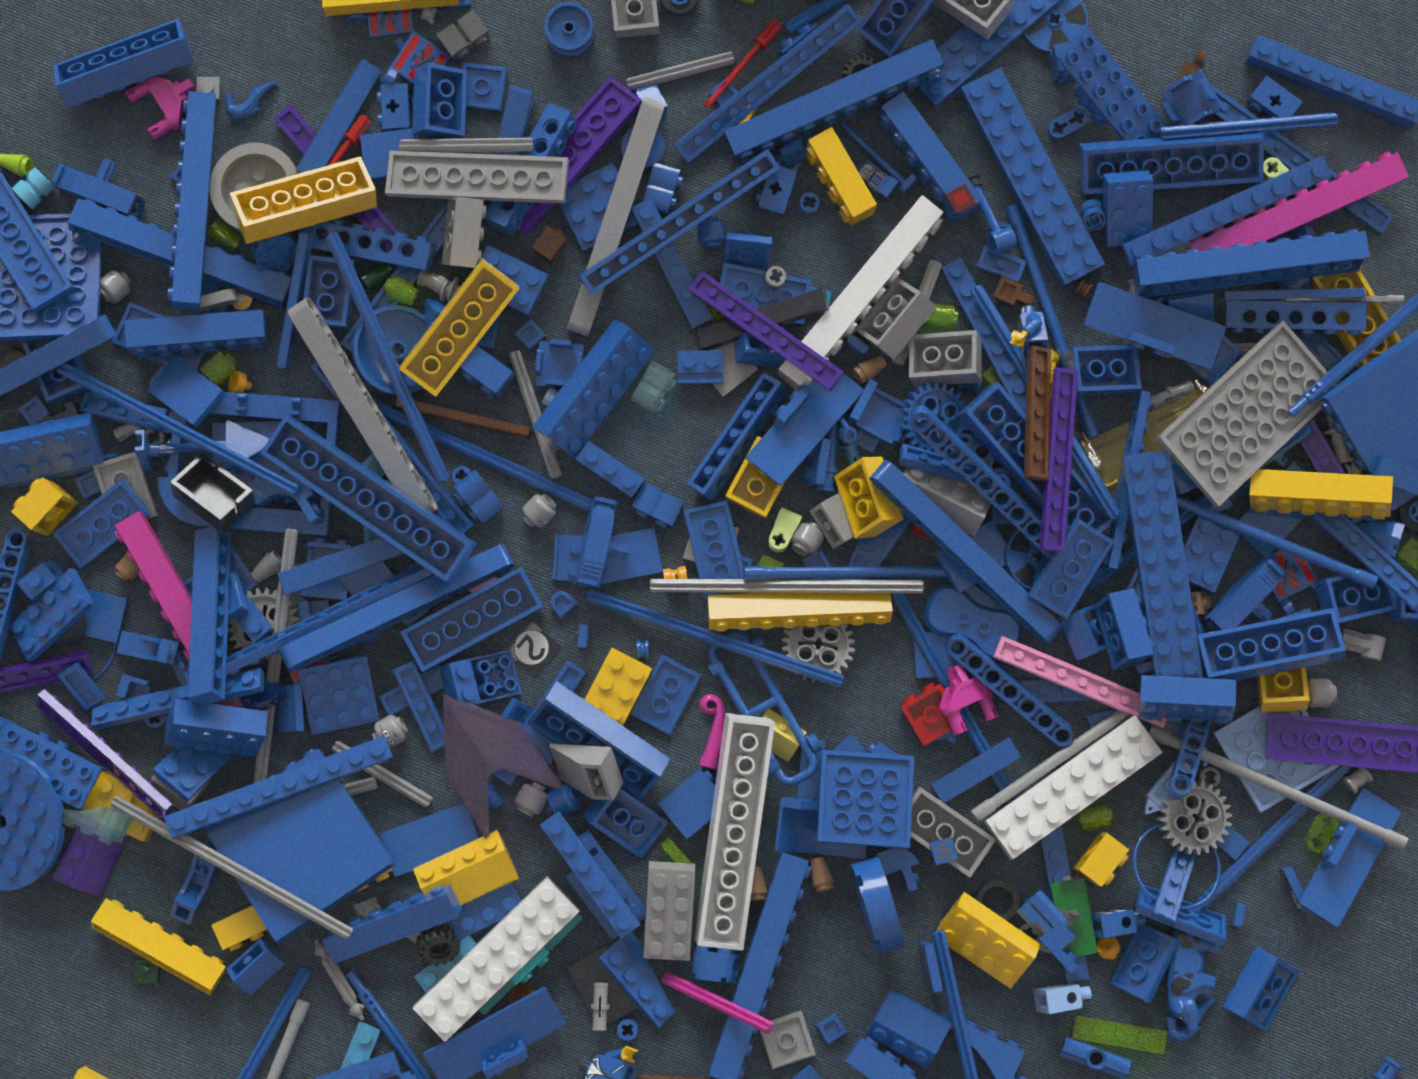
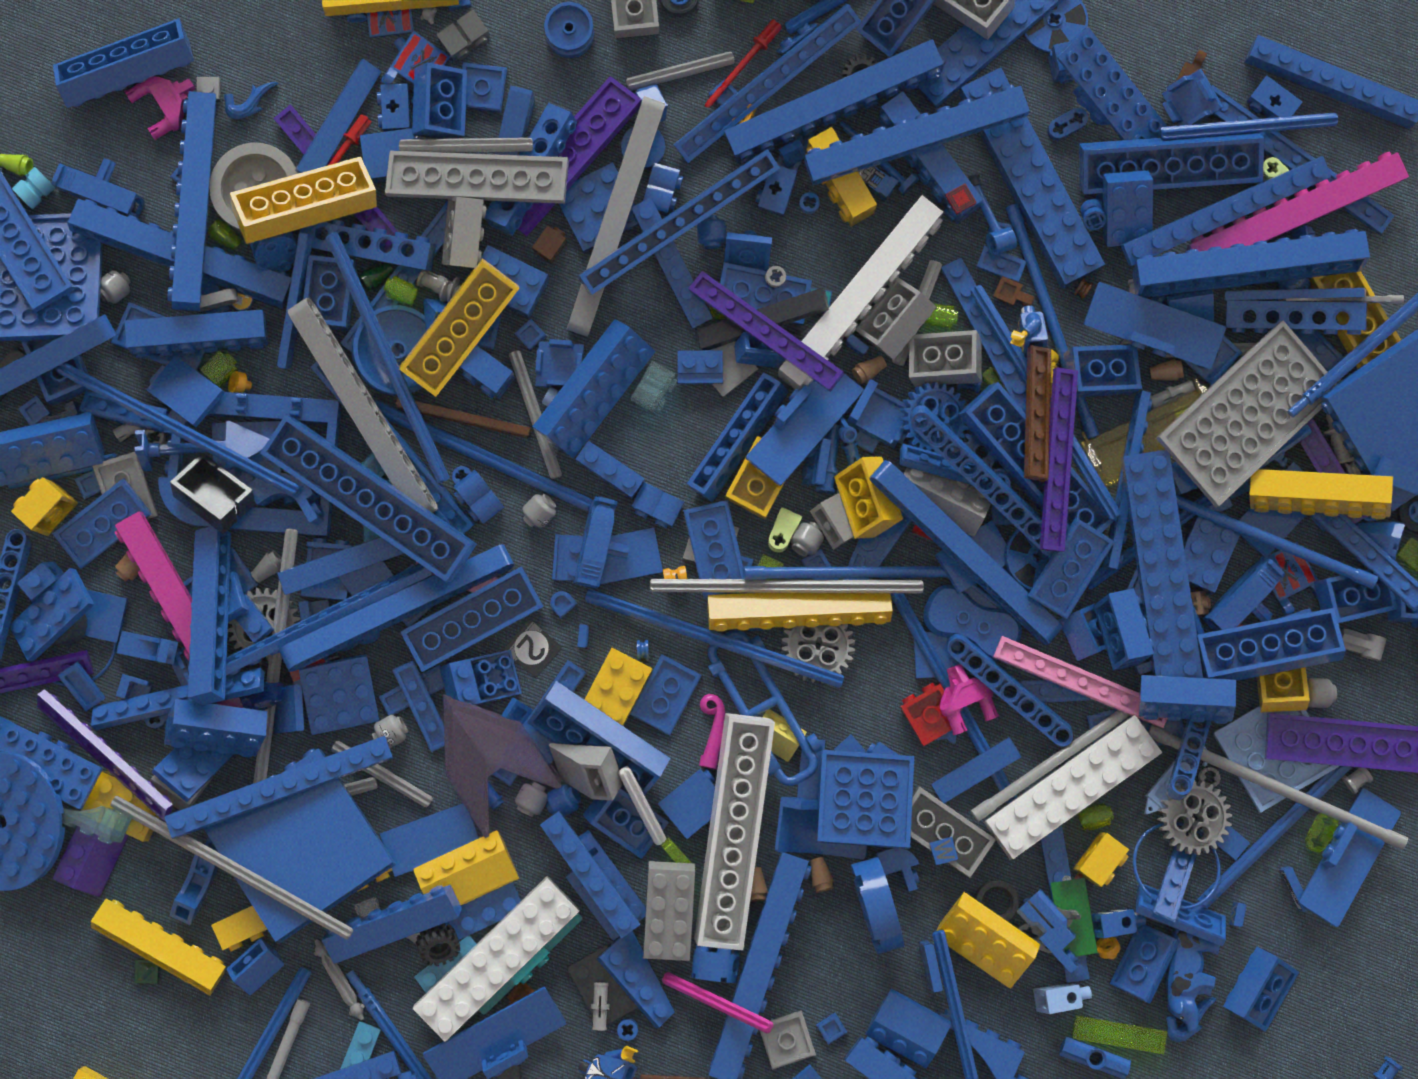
none -> white axle [618,766,666,845]
none -> blue brick [804,85,1030,186]
none -> medium nougat cone [1150,359,1184,381]

